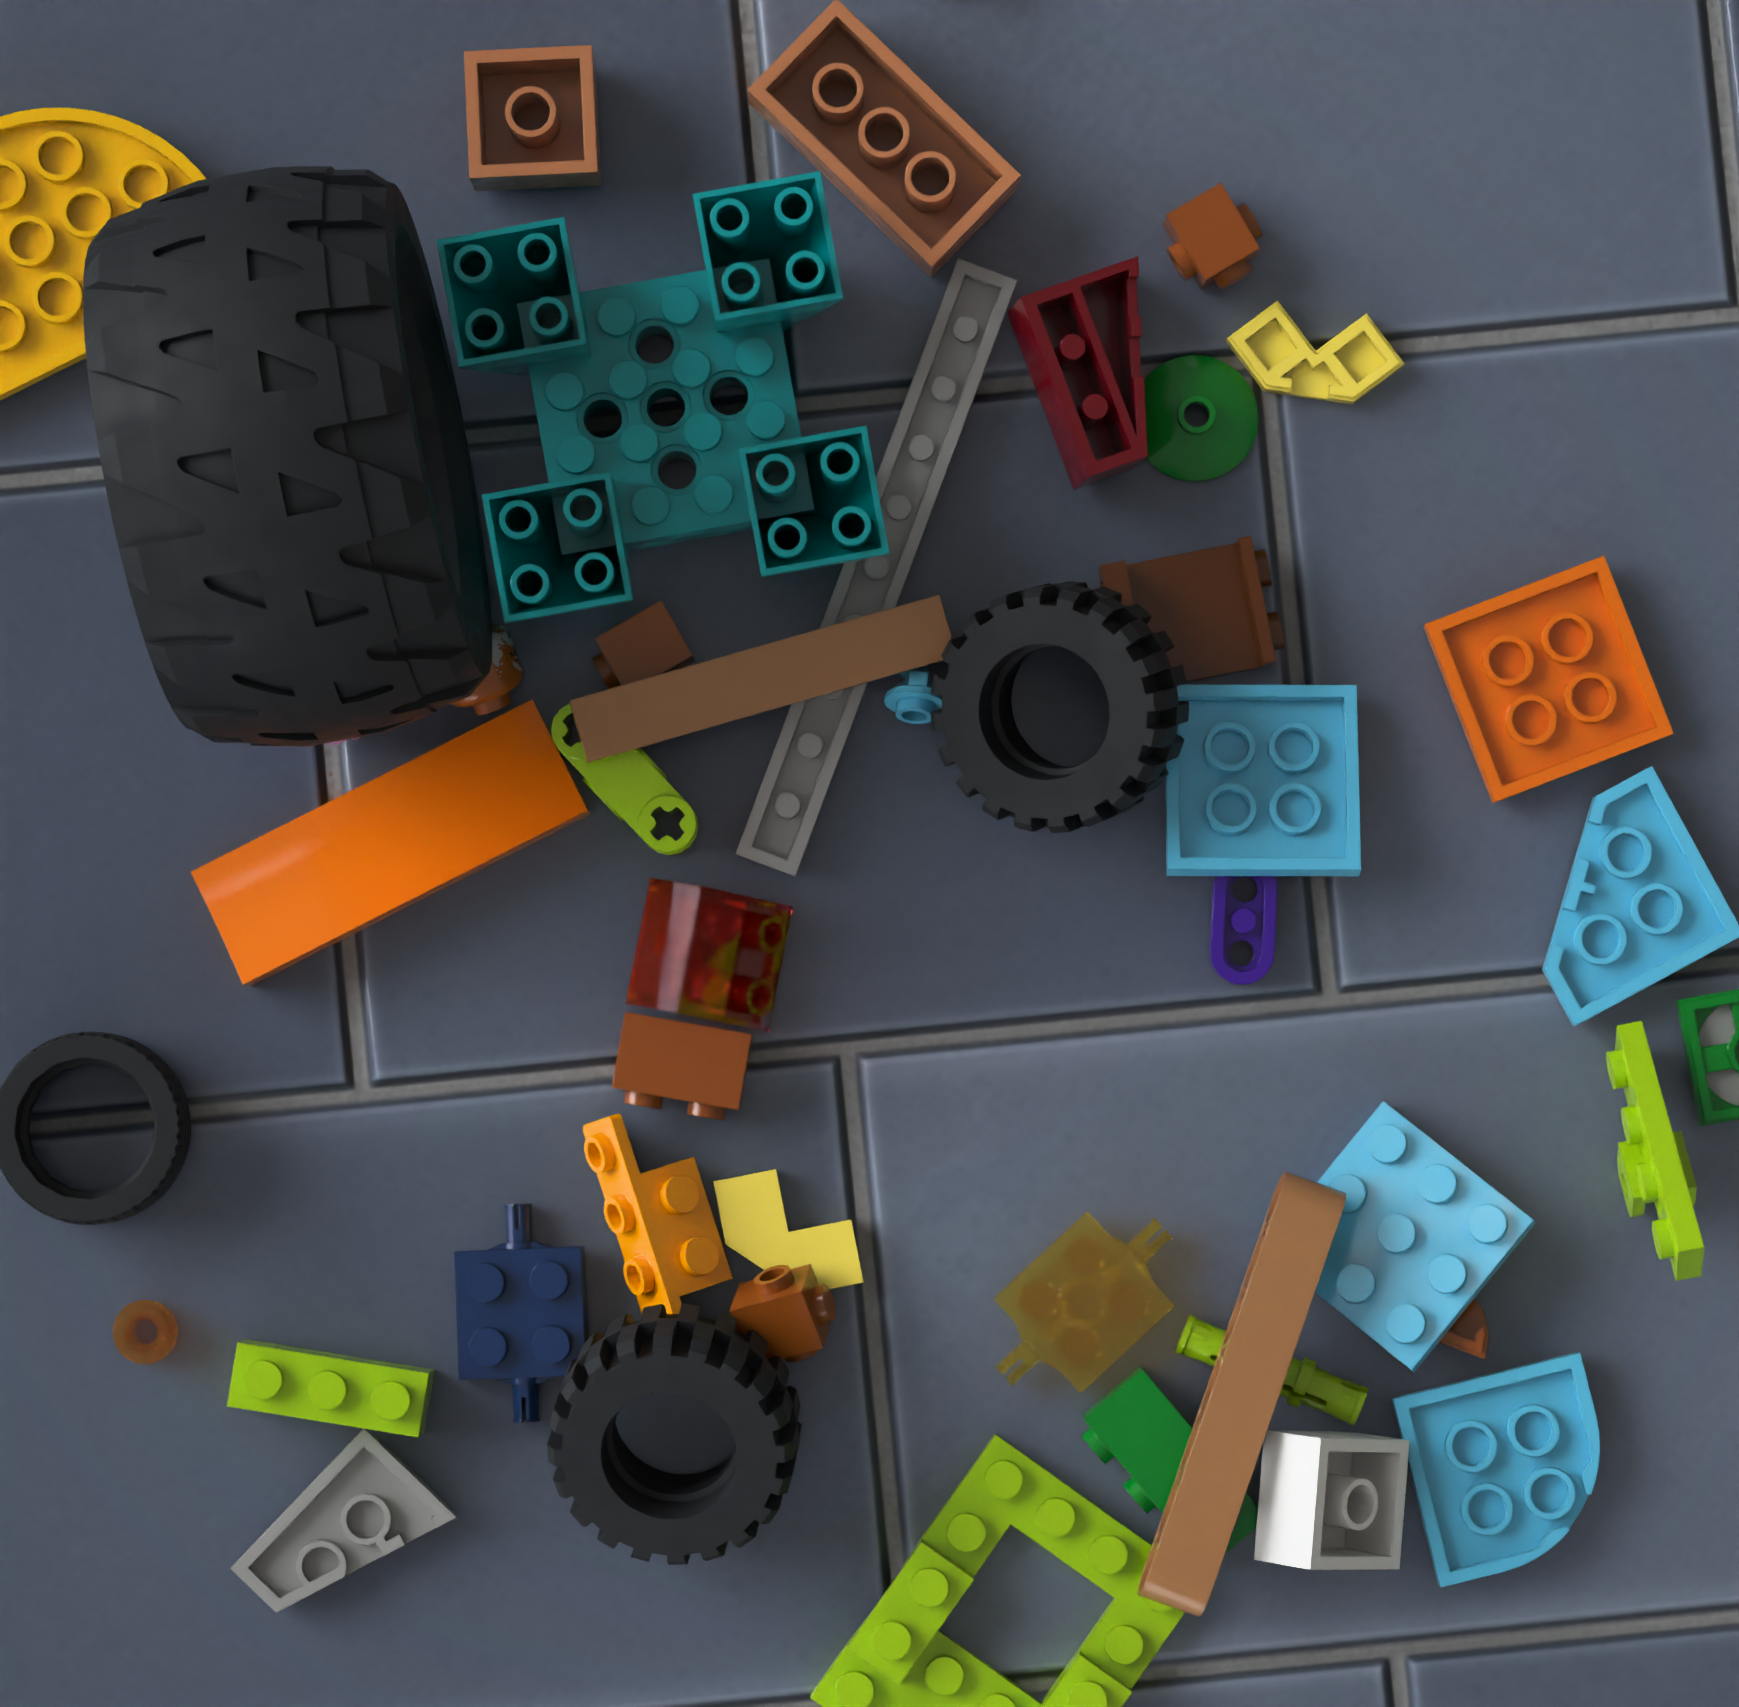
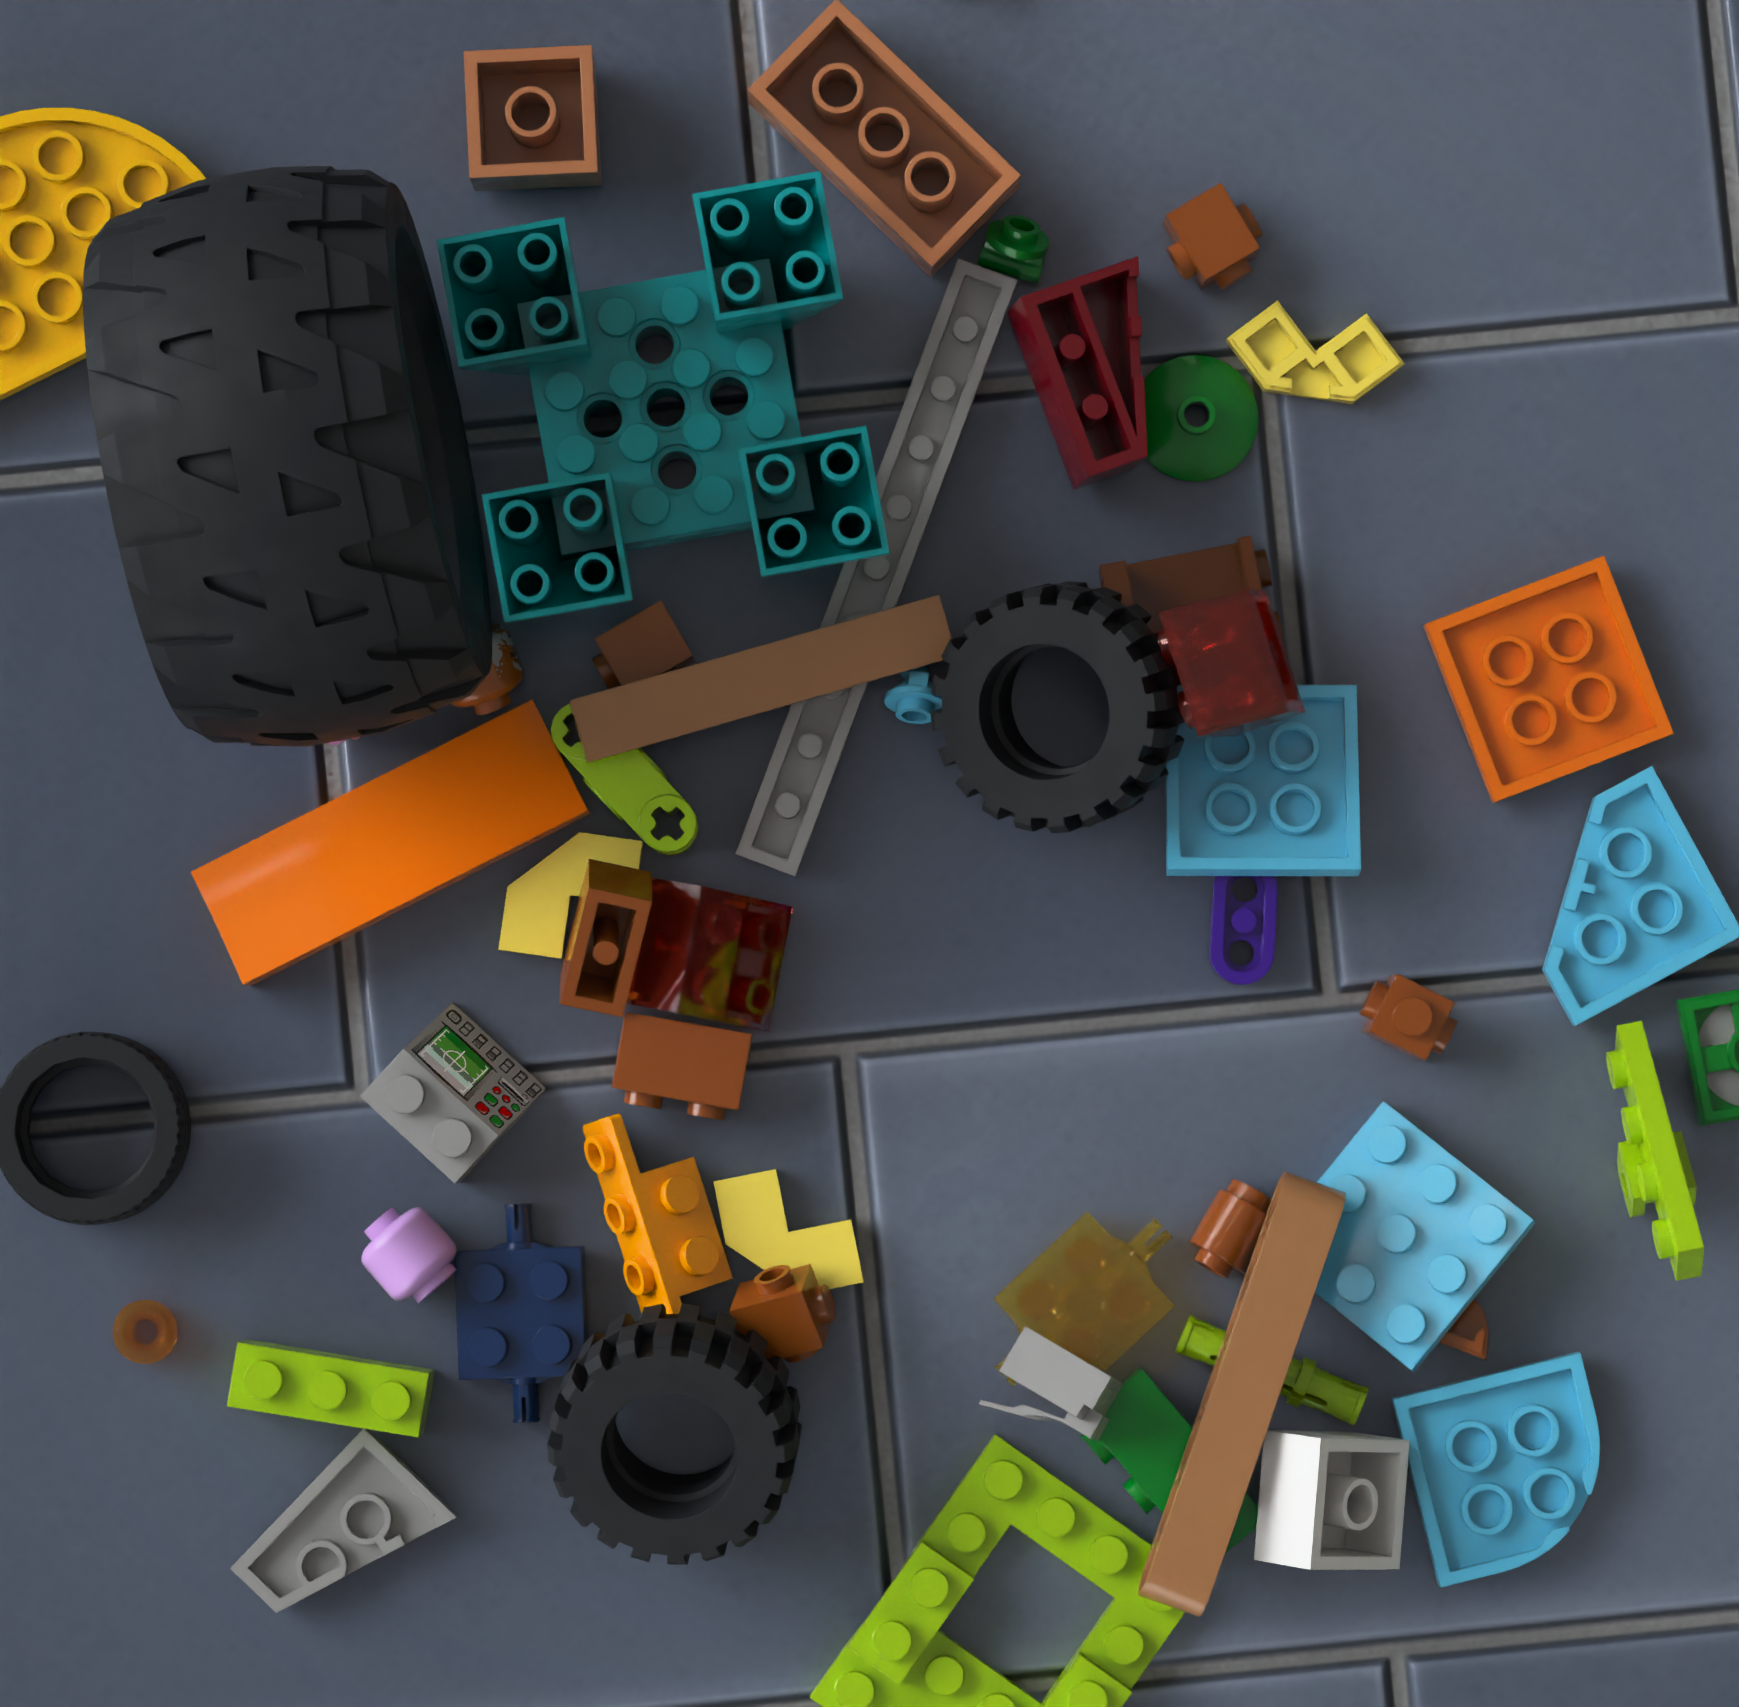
none -> light grey slope [360,1002,547,1184]
none -> lavender head [361,1207,457,1304]
none -> light yellow tile [498,832,644,959]
none -> dark orange brick [560,859,652,1017]
none -> green plate [977,215,1049,284]
none -> light grey piece [979,1326,1123,1442]
none -> clear red slope [1158,589,1305,737]
none -> dark orange brick [1189,1179,1271,1279]
none -> dark orange brick [1360,974,1458,1061]

